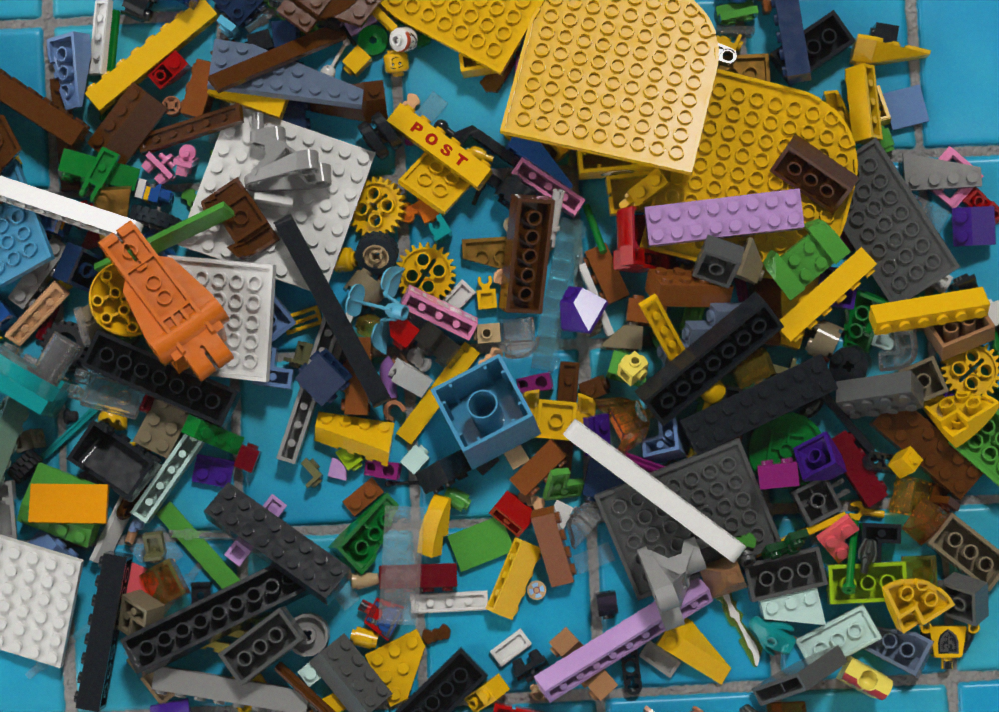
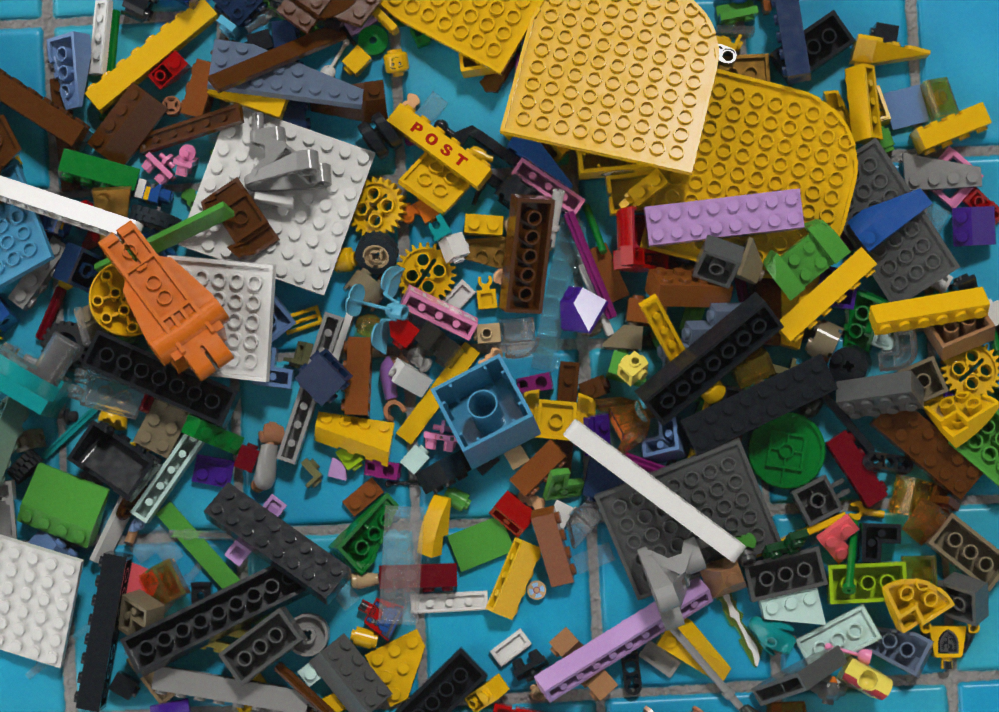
light nougat tile [5,280,70,347] -> none
light orange tile [28,484,109,524] -> none
green hinge [79,146,121,203] -> none
olive bracket [142,531,167,563] -> none
black beam [273,213,391,408] -> none
white head [389,27,418,52] -> none
reddish brown piece [422,623,451,644] -> none
black slope [594,590,618,619] -> none
magenta brick [757,457,800,490] -> none
reddish brown slope [769,134,859,215] -> none
dark purple slope [793,431,847,481] -> none
pearl dark grey piece [858,538,878,574] -> none
yellow brick [888,446,923,479] -> none
none -> black brick [108,671,141,700]
none -> light grey piece [251,421,285,493]
none -> bright pink hips [423,420,458,452]
none -> white brick [438,232,470,264]
none -> yellow brick [464,213,504,237]
none -> magenta axle [564,211,617,320]
none -> light grey bar [670,628,743,710]
none -> dark grey animal [810,675,847,705]
none -> bright pink hinge [825,643,872,665]
none -> blue wedge [848,188,933,252]
none -> yellow wedge [909,102,992,156]
none -> clear yellow slope [920,77,959,122]

